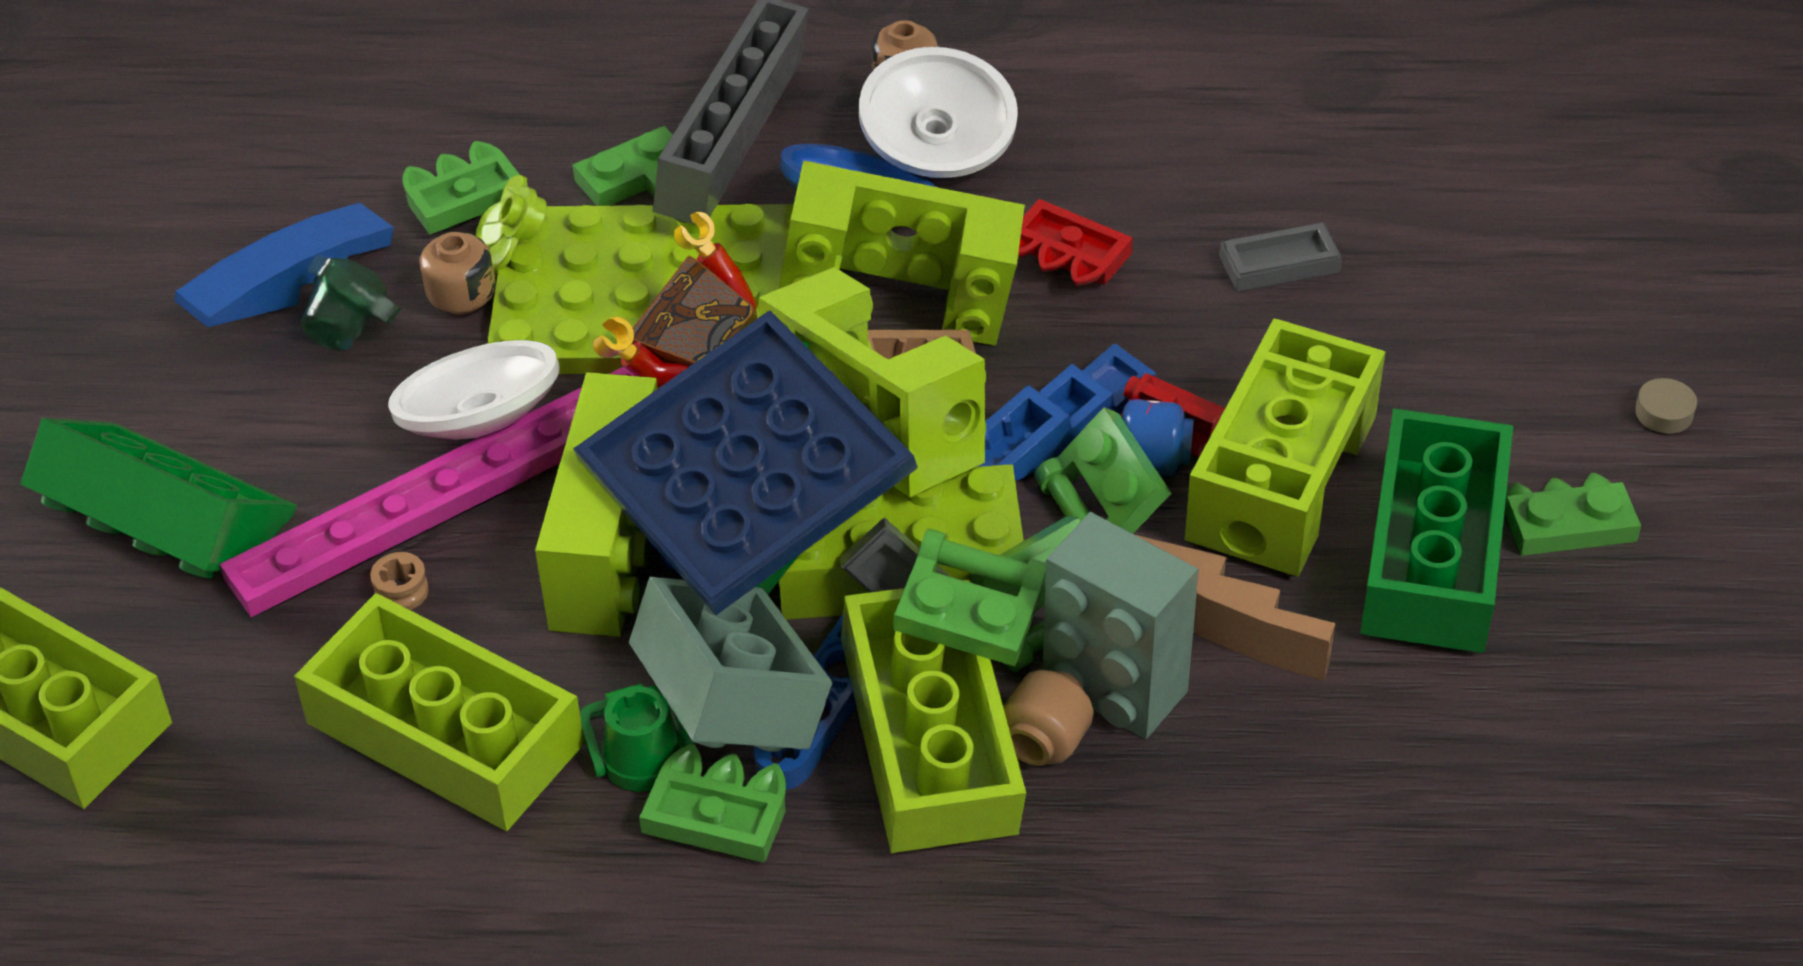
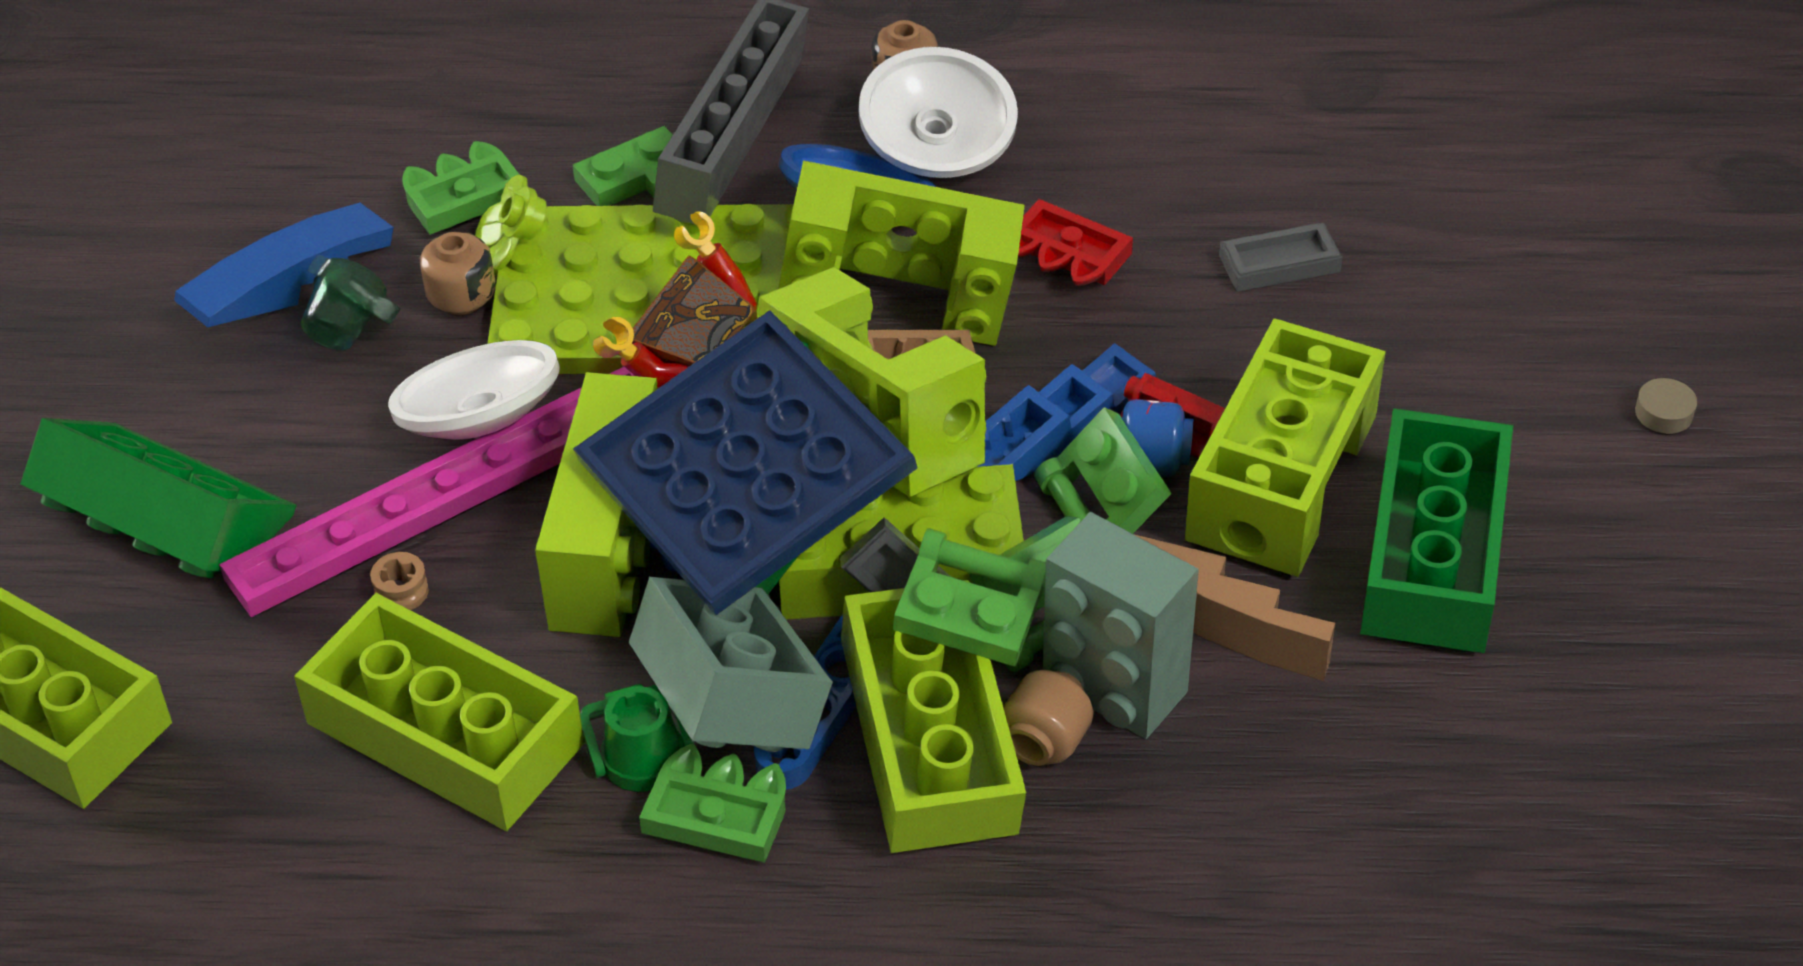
bright green plate [1504,473,1641,556] -> none

